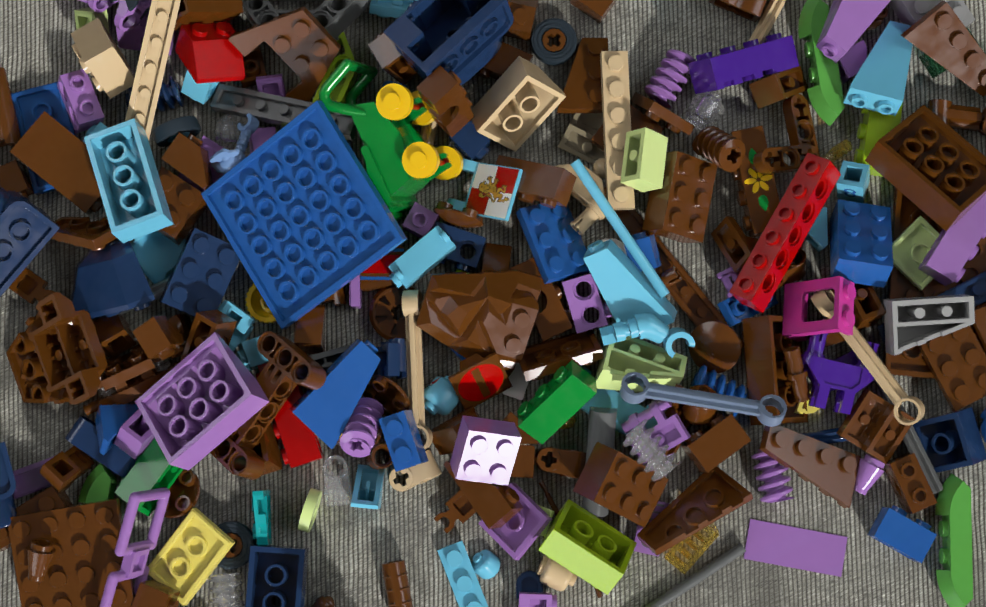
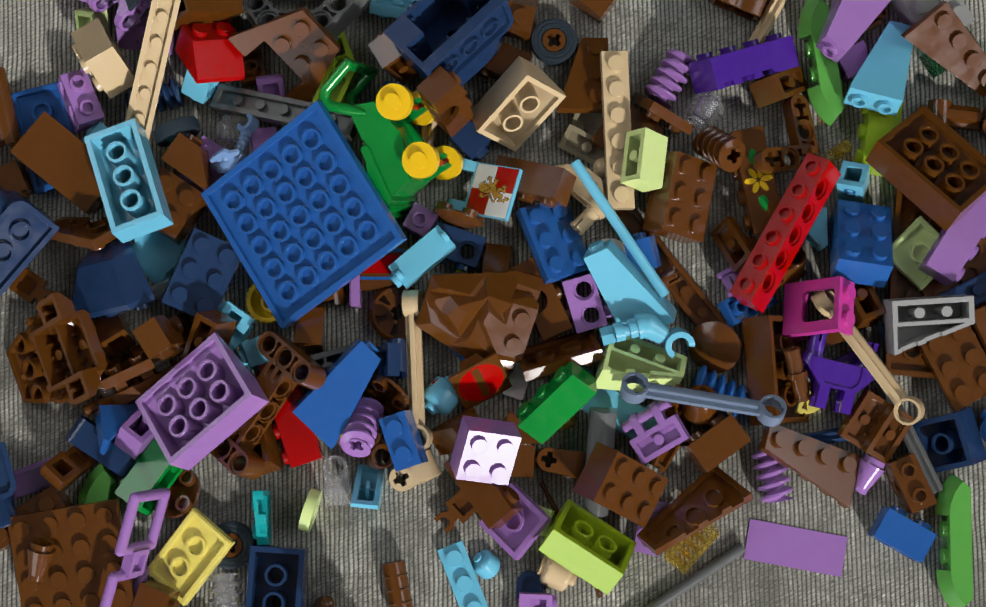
clear piece [623,419,682,481] -> none

